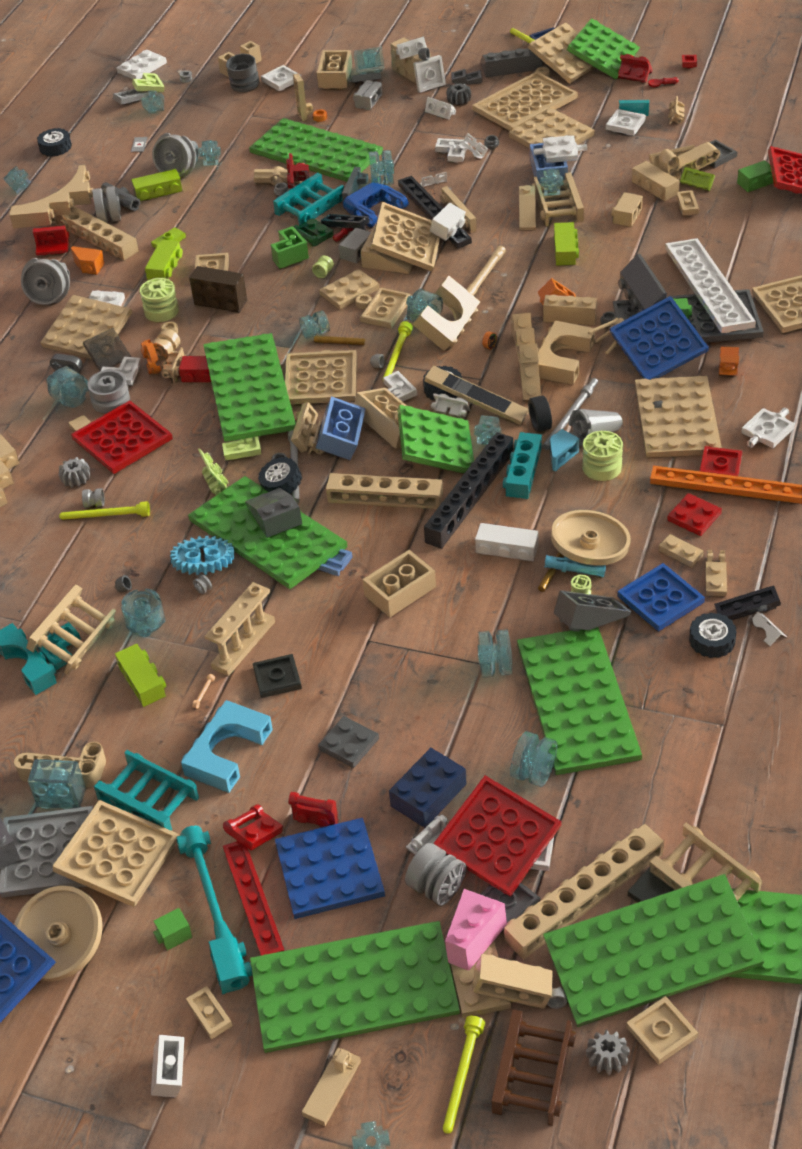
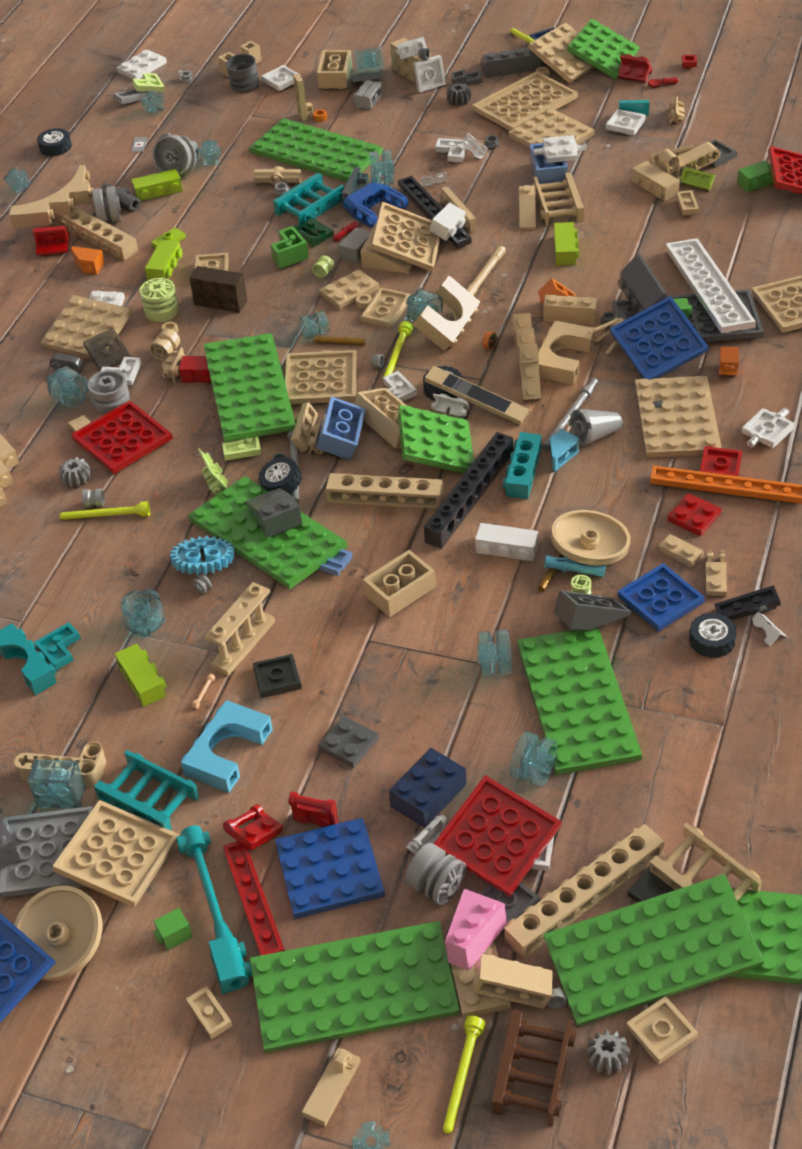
light grey piece [21,258,70,305] -> none
tan fence [26,585,116,675] -> none
dark grey hinge [115,575,132,592] -> none
orange plate [140,339,161,375] -> none
white brick [151,1035,184,1098] -> none
red bracket [286,153,310,189] -> none
black hinge [321,214,370,231] -> none
white hinge [425,97,456,120] -> none
clear light blue brick [474,415,502,445] -> none
black tyre [528,395,552,432] -> none
clear light blue brick [540,169,563,196] -> none
yellowish green wheel [582,430,623,481] -> none
tan brick [611,192,643,227] -> none

